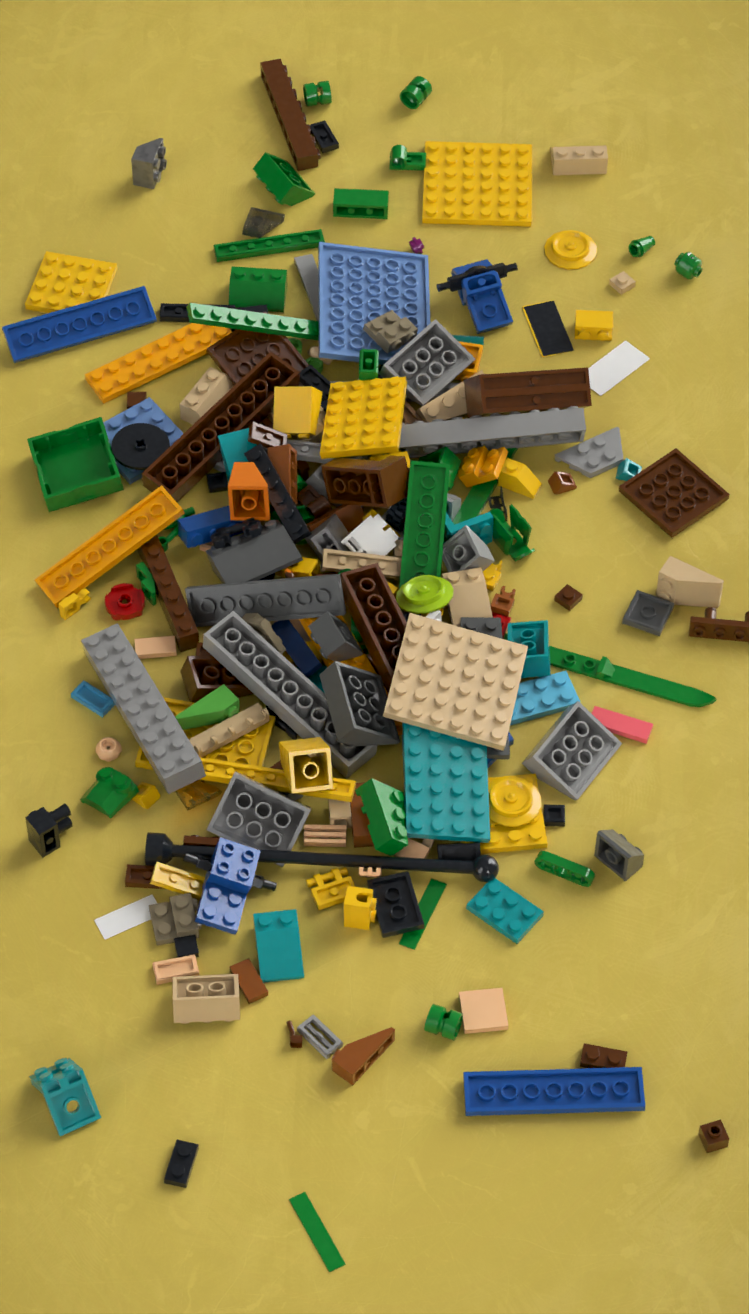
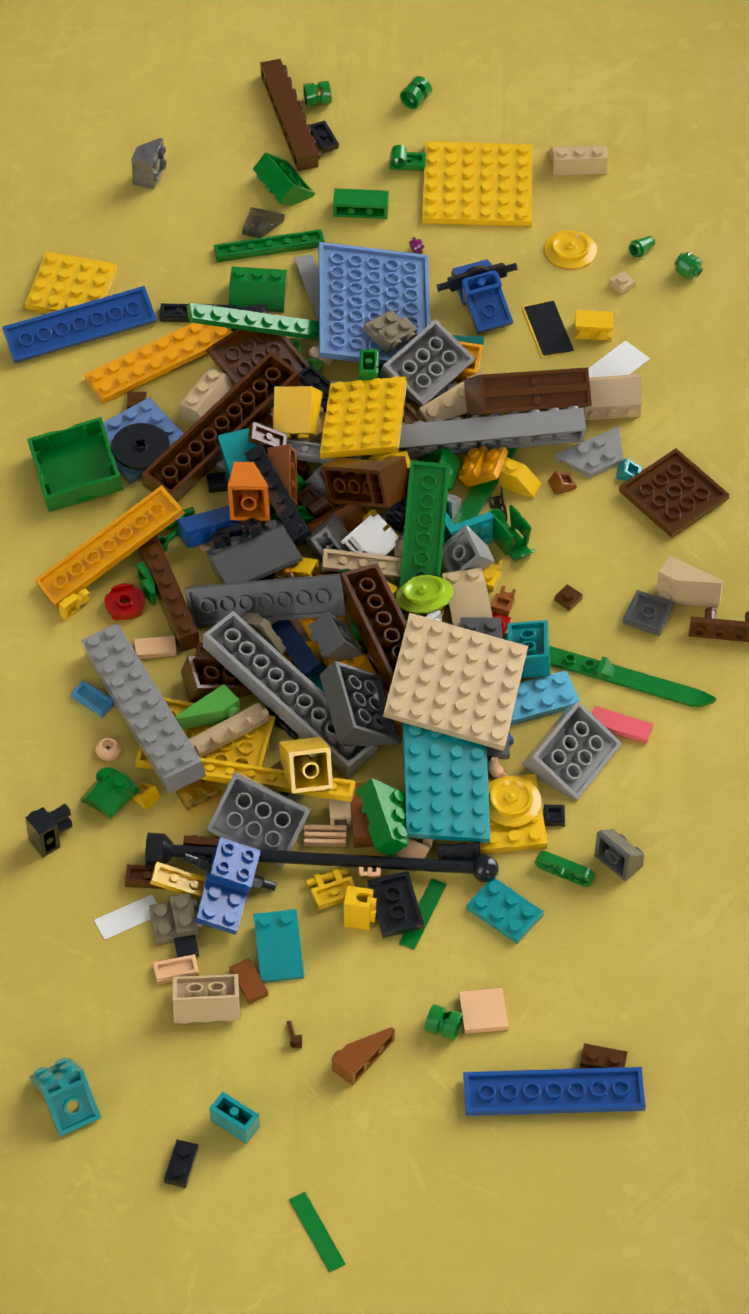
light grey tile [297,1014,343,1059] -> none
reddish brown plate [698,1119,729,1153] -> none
none -> teal brick [209,1092,260,1144]
none -> light nougat plate [487,757,507,779]
none -> tan slope [584,374,642,420]

